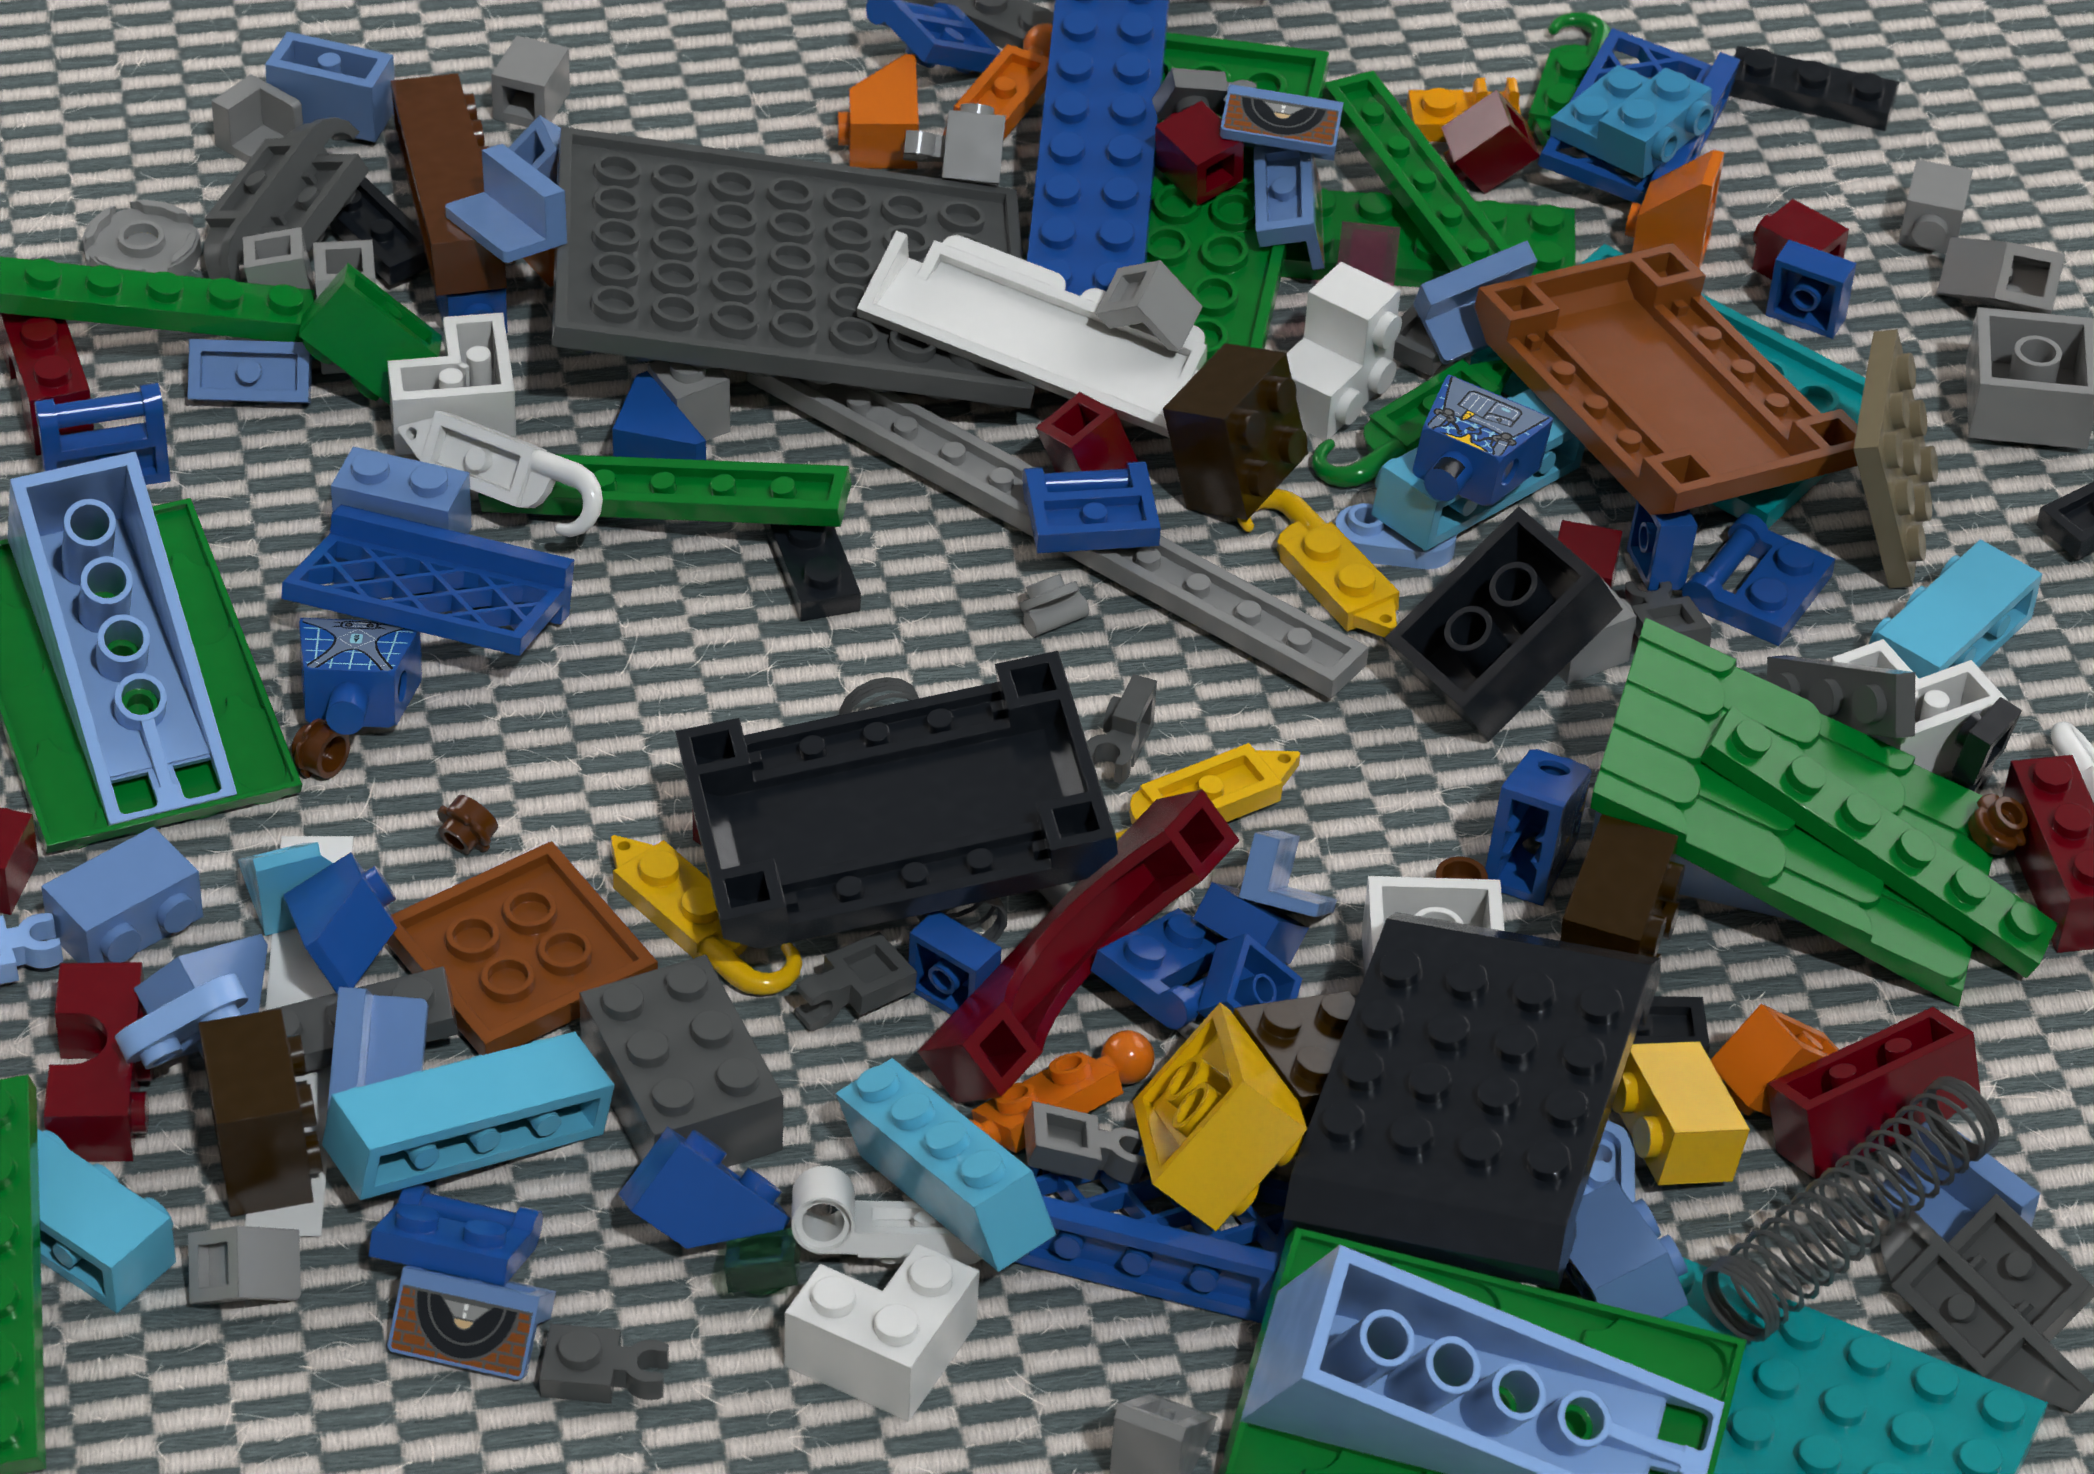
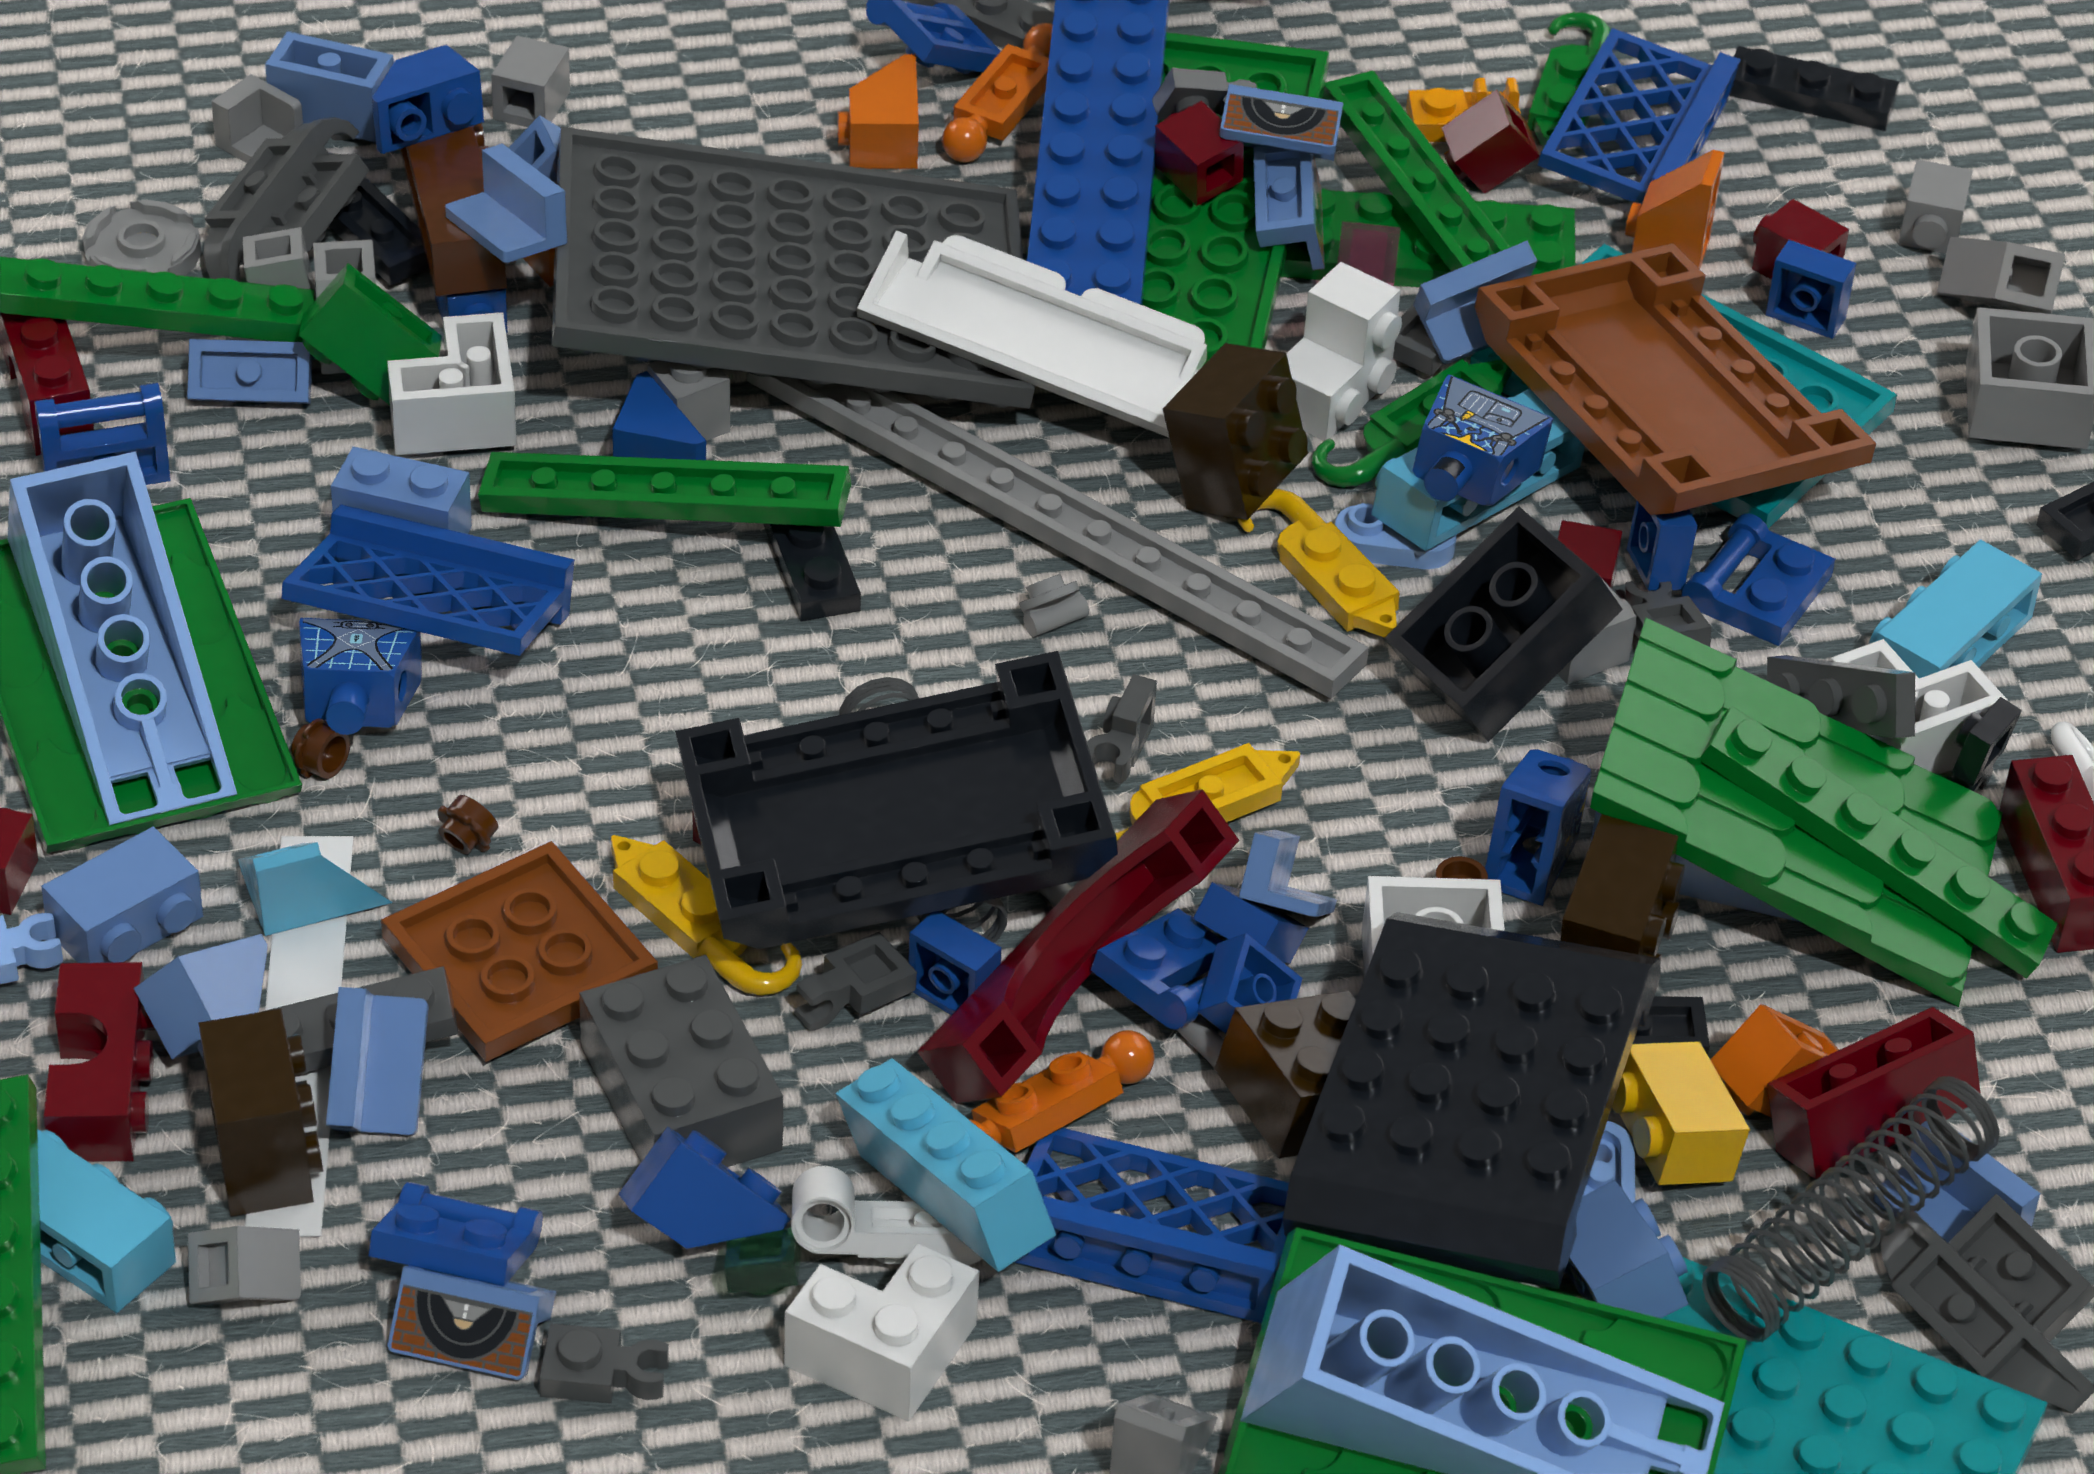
light blue plate [114,973,249,1069] -> none
blue slope [283,852,397,994] -> none
medium azure brick [322,1032,615,1200] -> none
white plate [397,411,603,537] -> none
light grey brick [903,103,1006,187] -> none
blue plate [1022,461,1161,554] -> none
dark grey plate [1024,1101,1147,1184] -> none
dark red brick [1035,392,1138,473] -> none
light grey panel [1095,260,1203,351] -> none
yellow slope [1132,1002,1307,1231] -> none
dark azure plate [1550,65,1714,179] -> none
dark tan plate [1853,329,1938,588] -> none
reddish brown plate [1968,794,2029,855] -> none
none -> blue slope [372,45,484,154]

